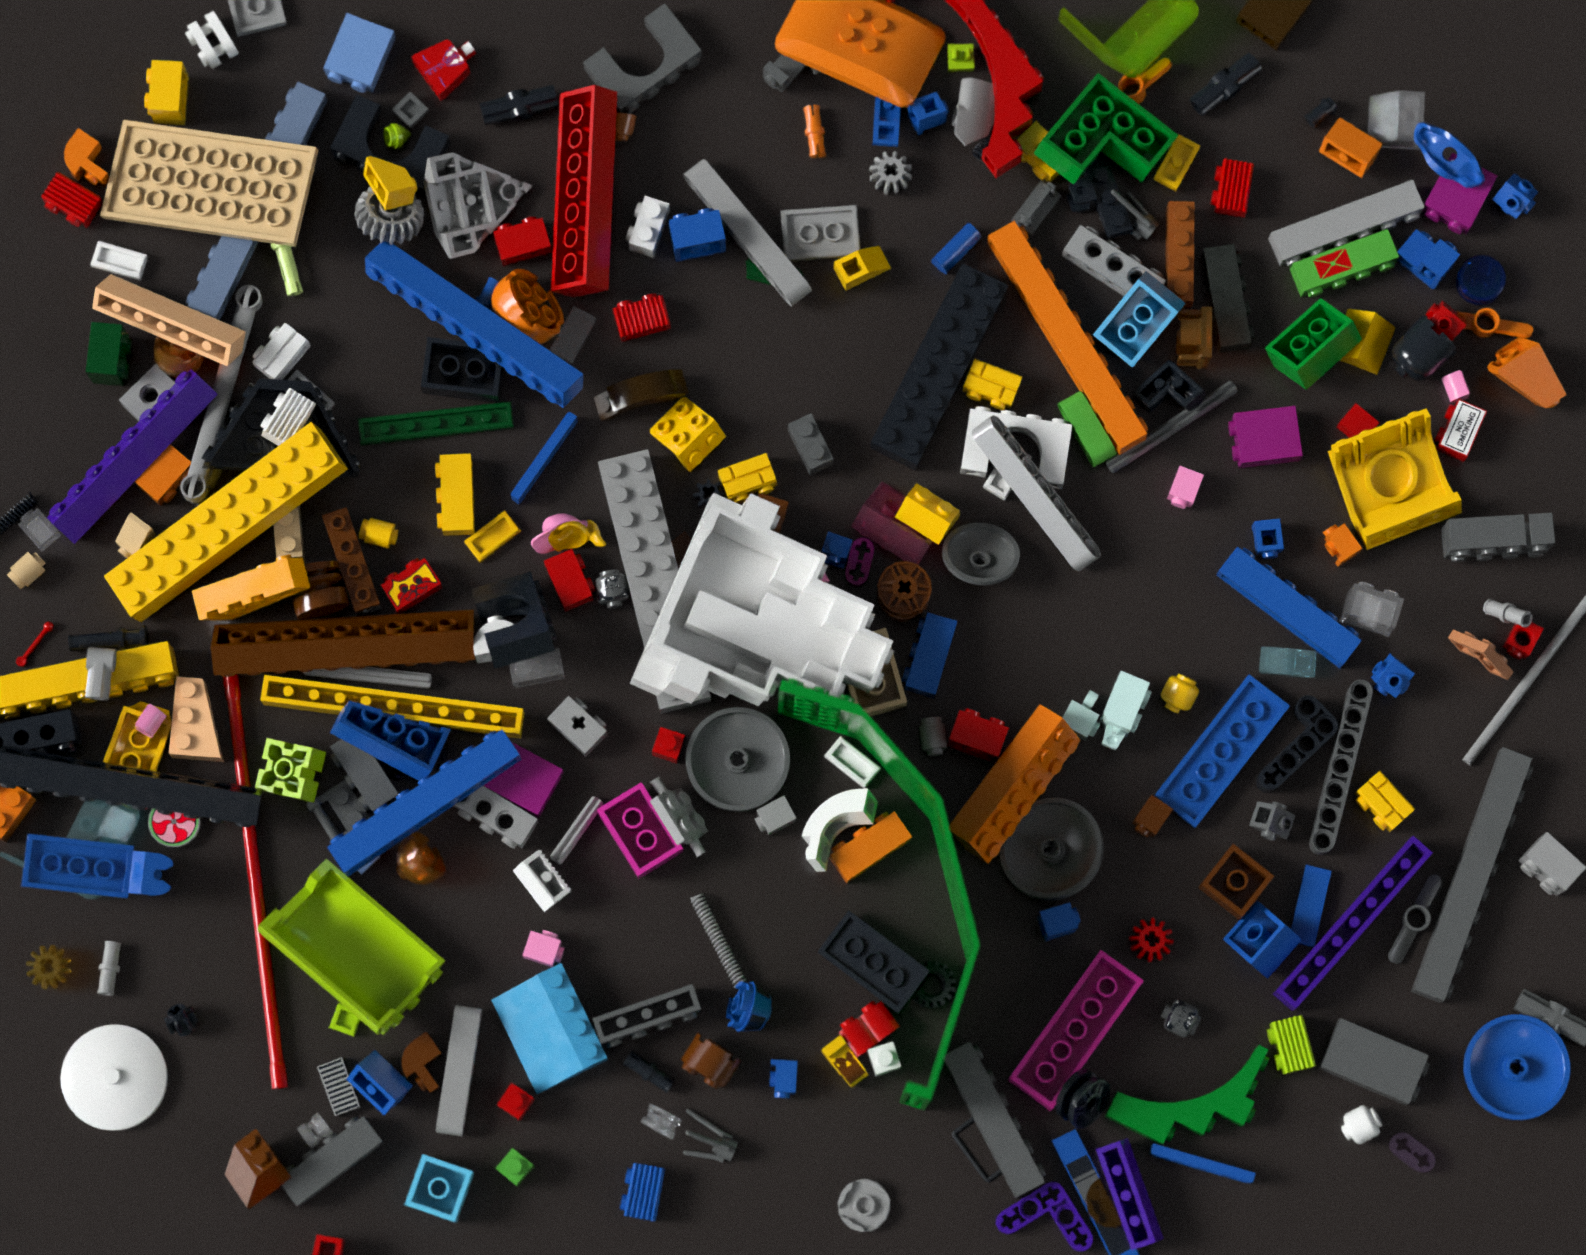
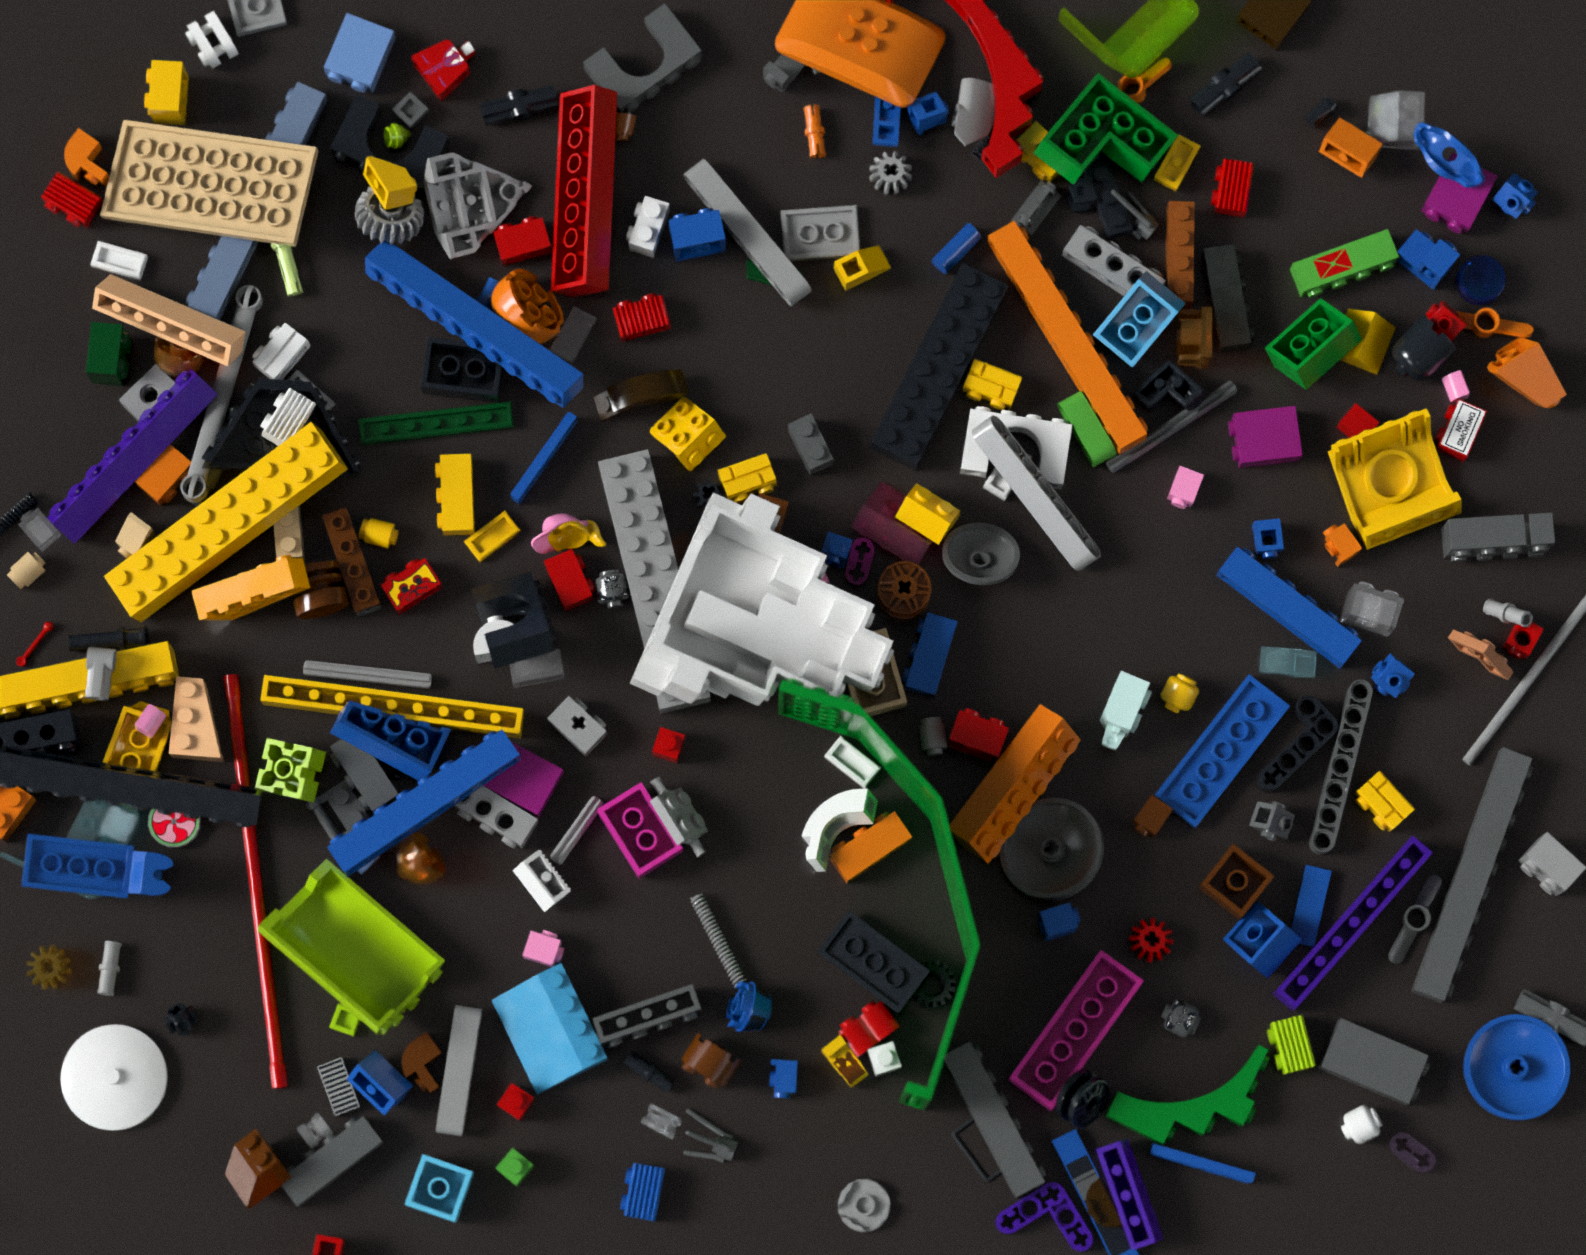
reddish brown brick [211,609,476,677] -> none
dark grey dish [686,707,790,812] -> none
light grey brick [754,796,796,836] -> none
lime tile [947,44,974,72] -> none
light aqua brick [1062,690,1100,741] -> none
light grey brick [1268,180,1424,267] -> none

